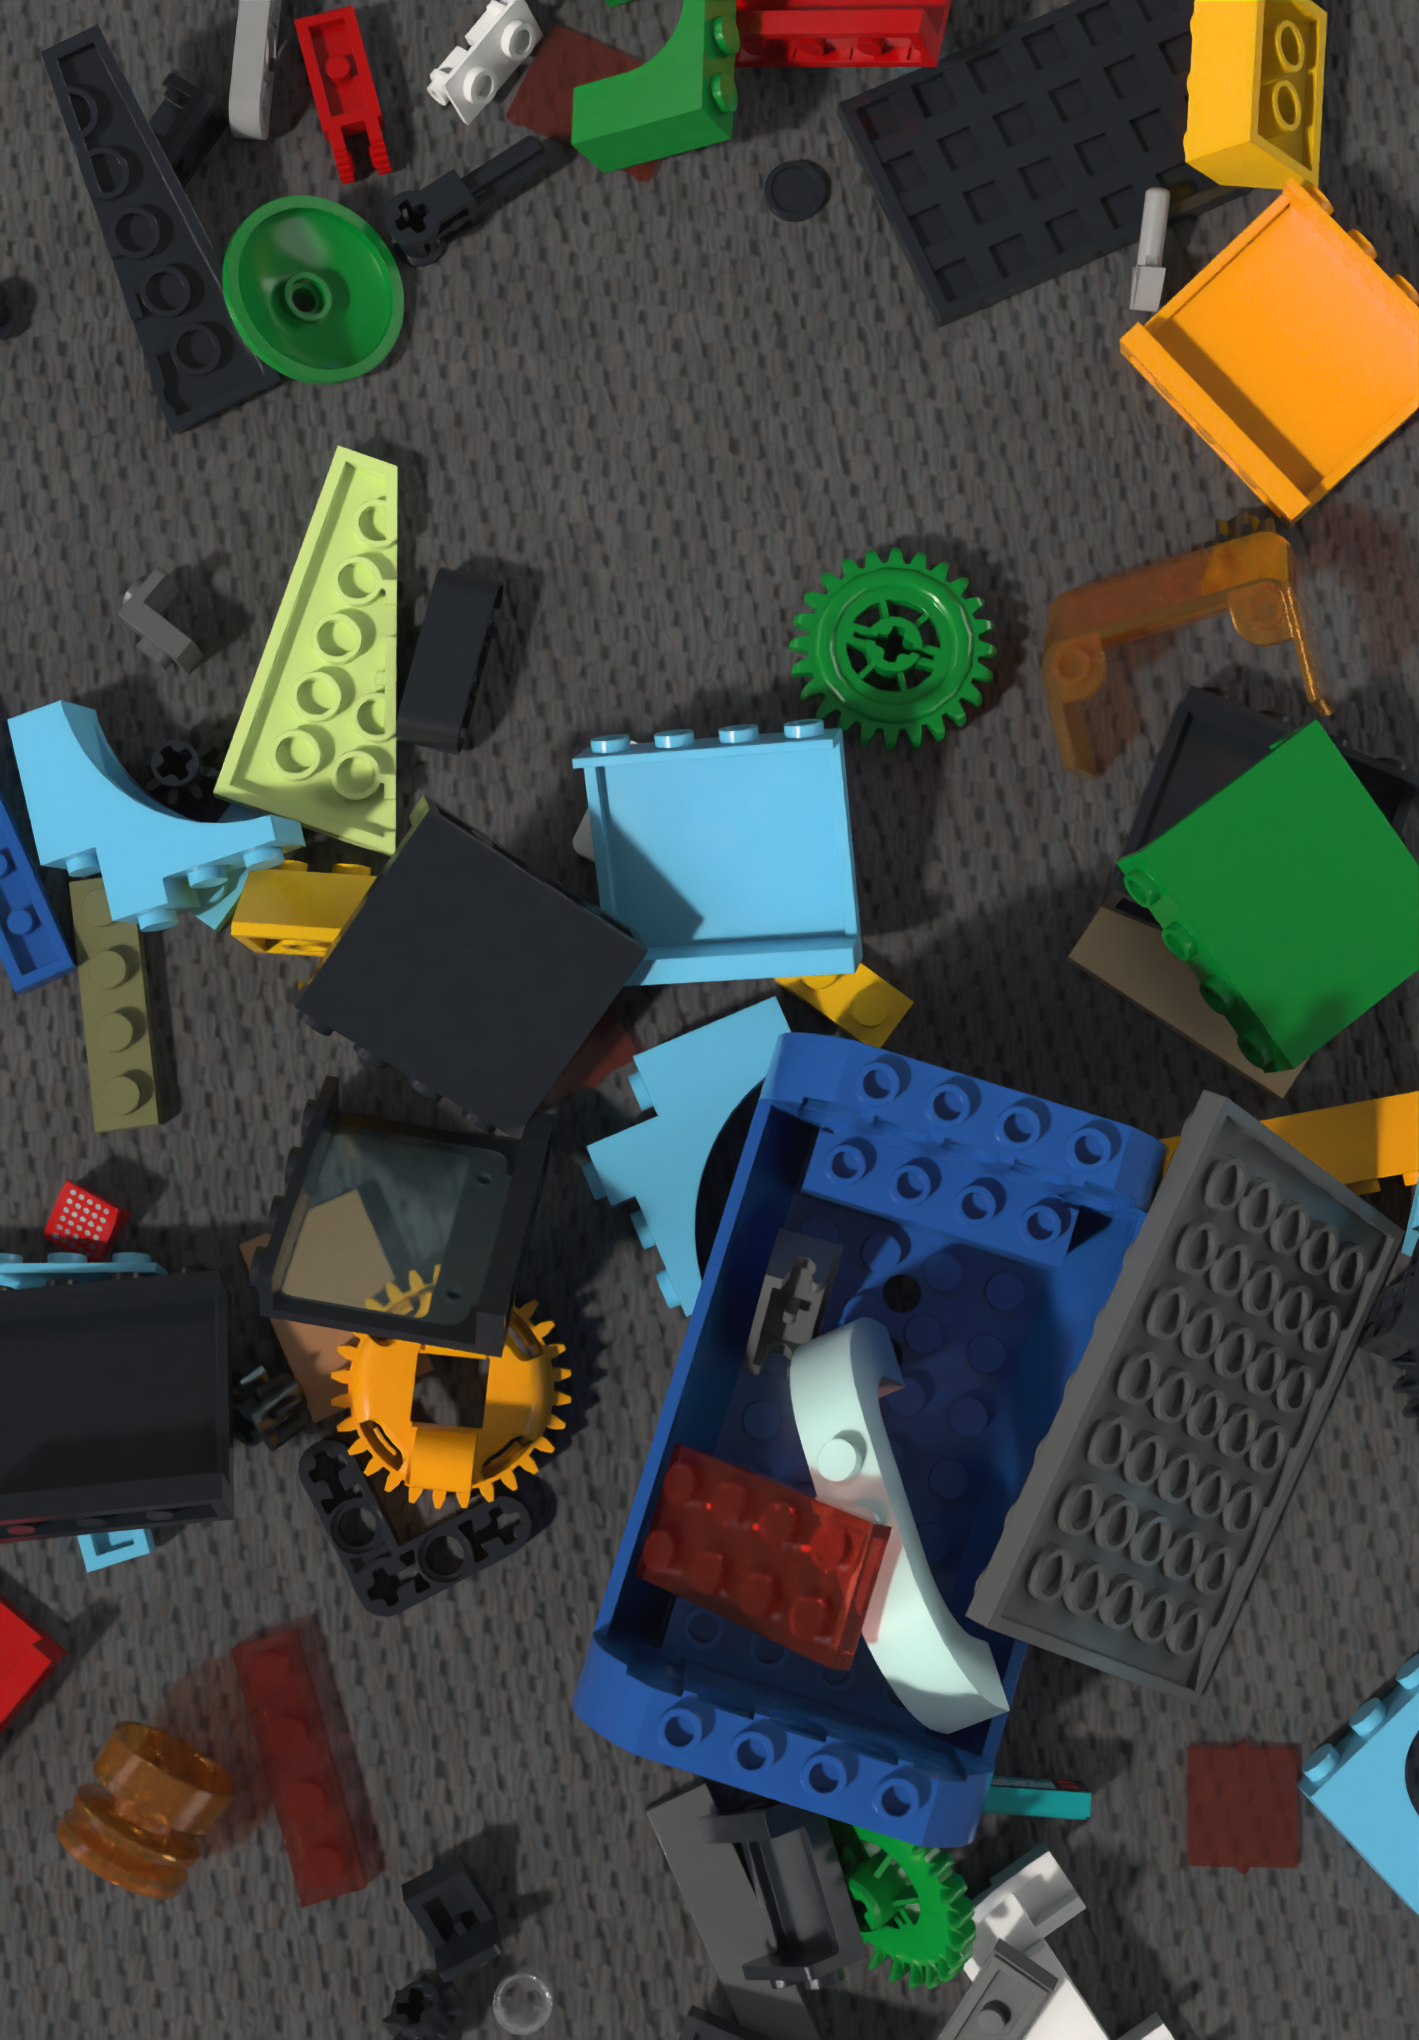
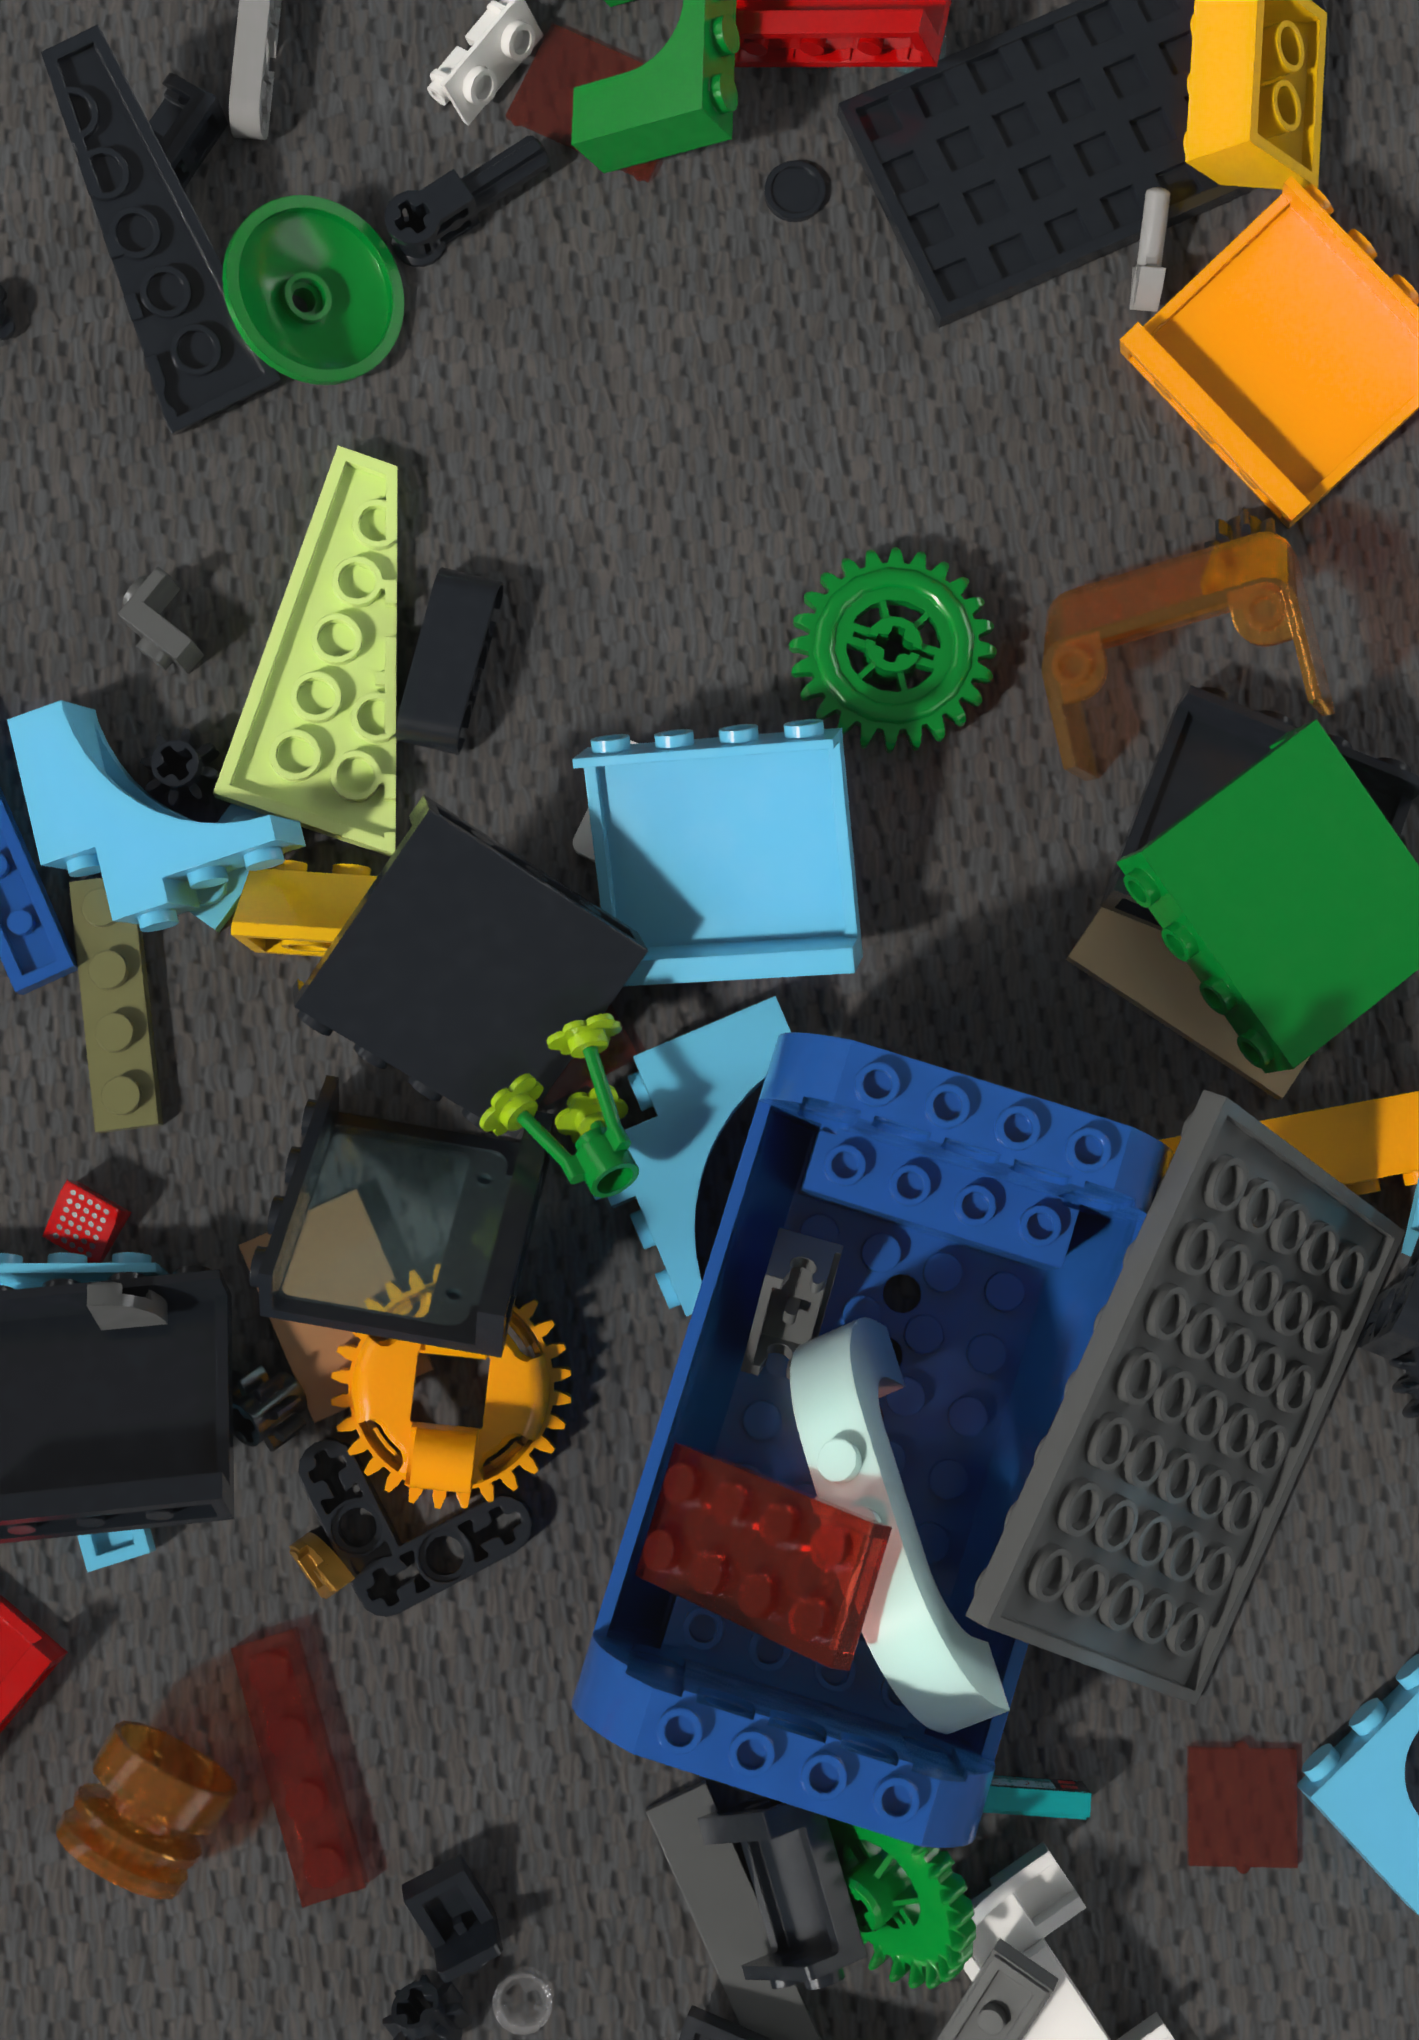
red hinge [294,5,392,185] -> none
yellow plate [774,963,914,1048] -> none
none -> dark grey tile [87,1282,168,1331]
none -> pearl gold tile [289,1532,355,1599]
none -> plant [479,1013,639,1198]

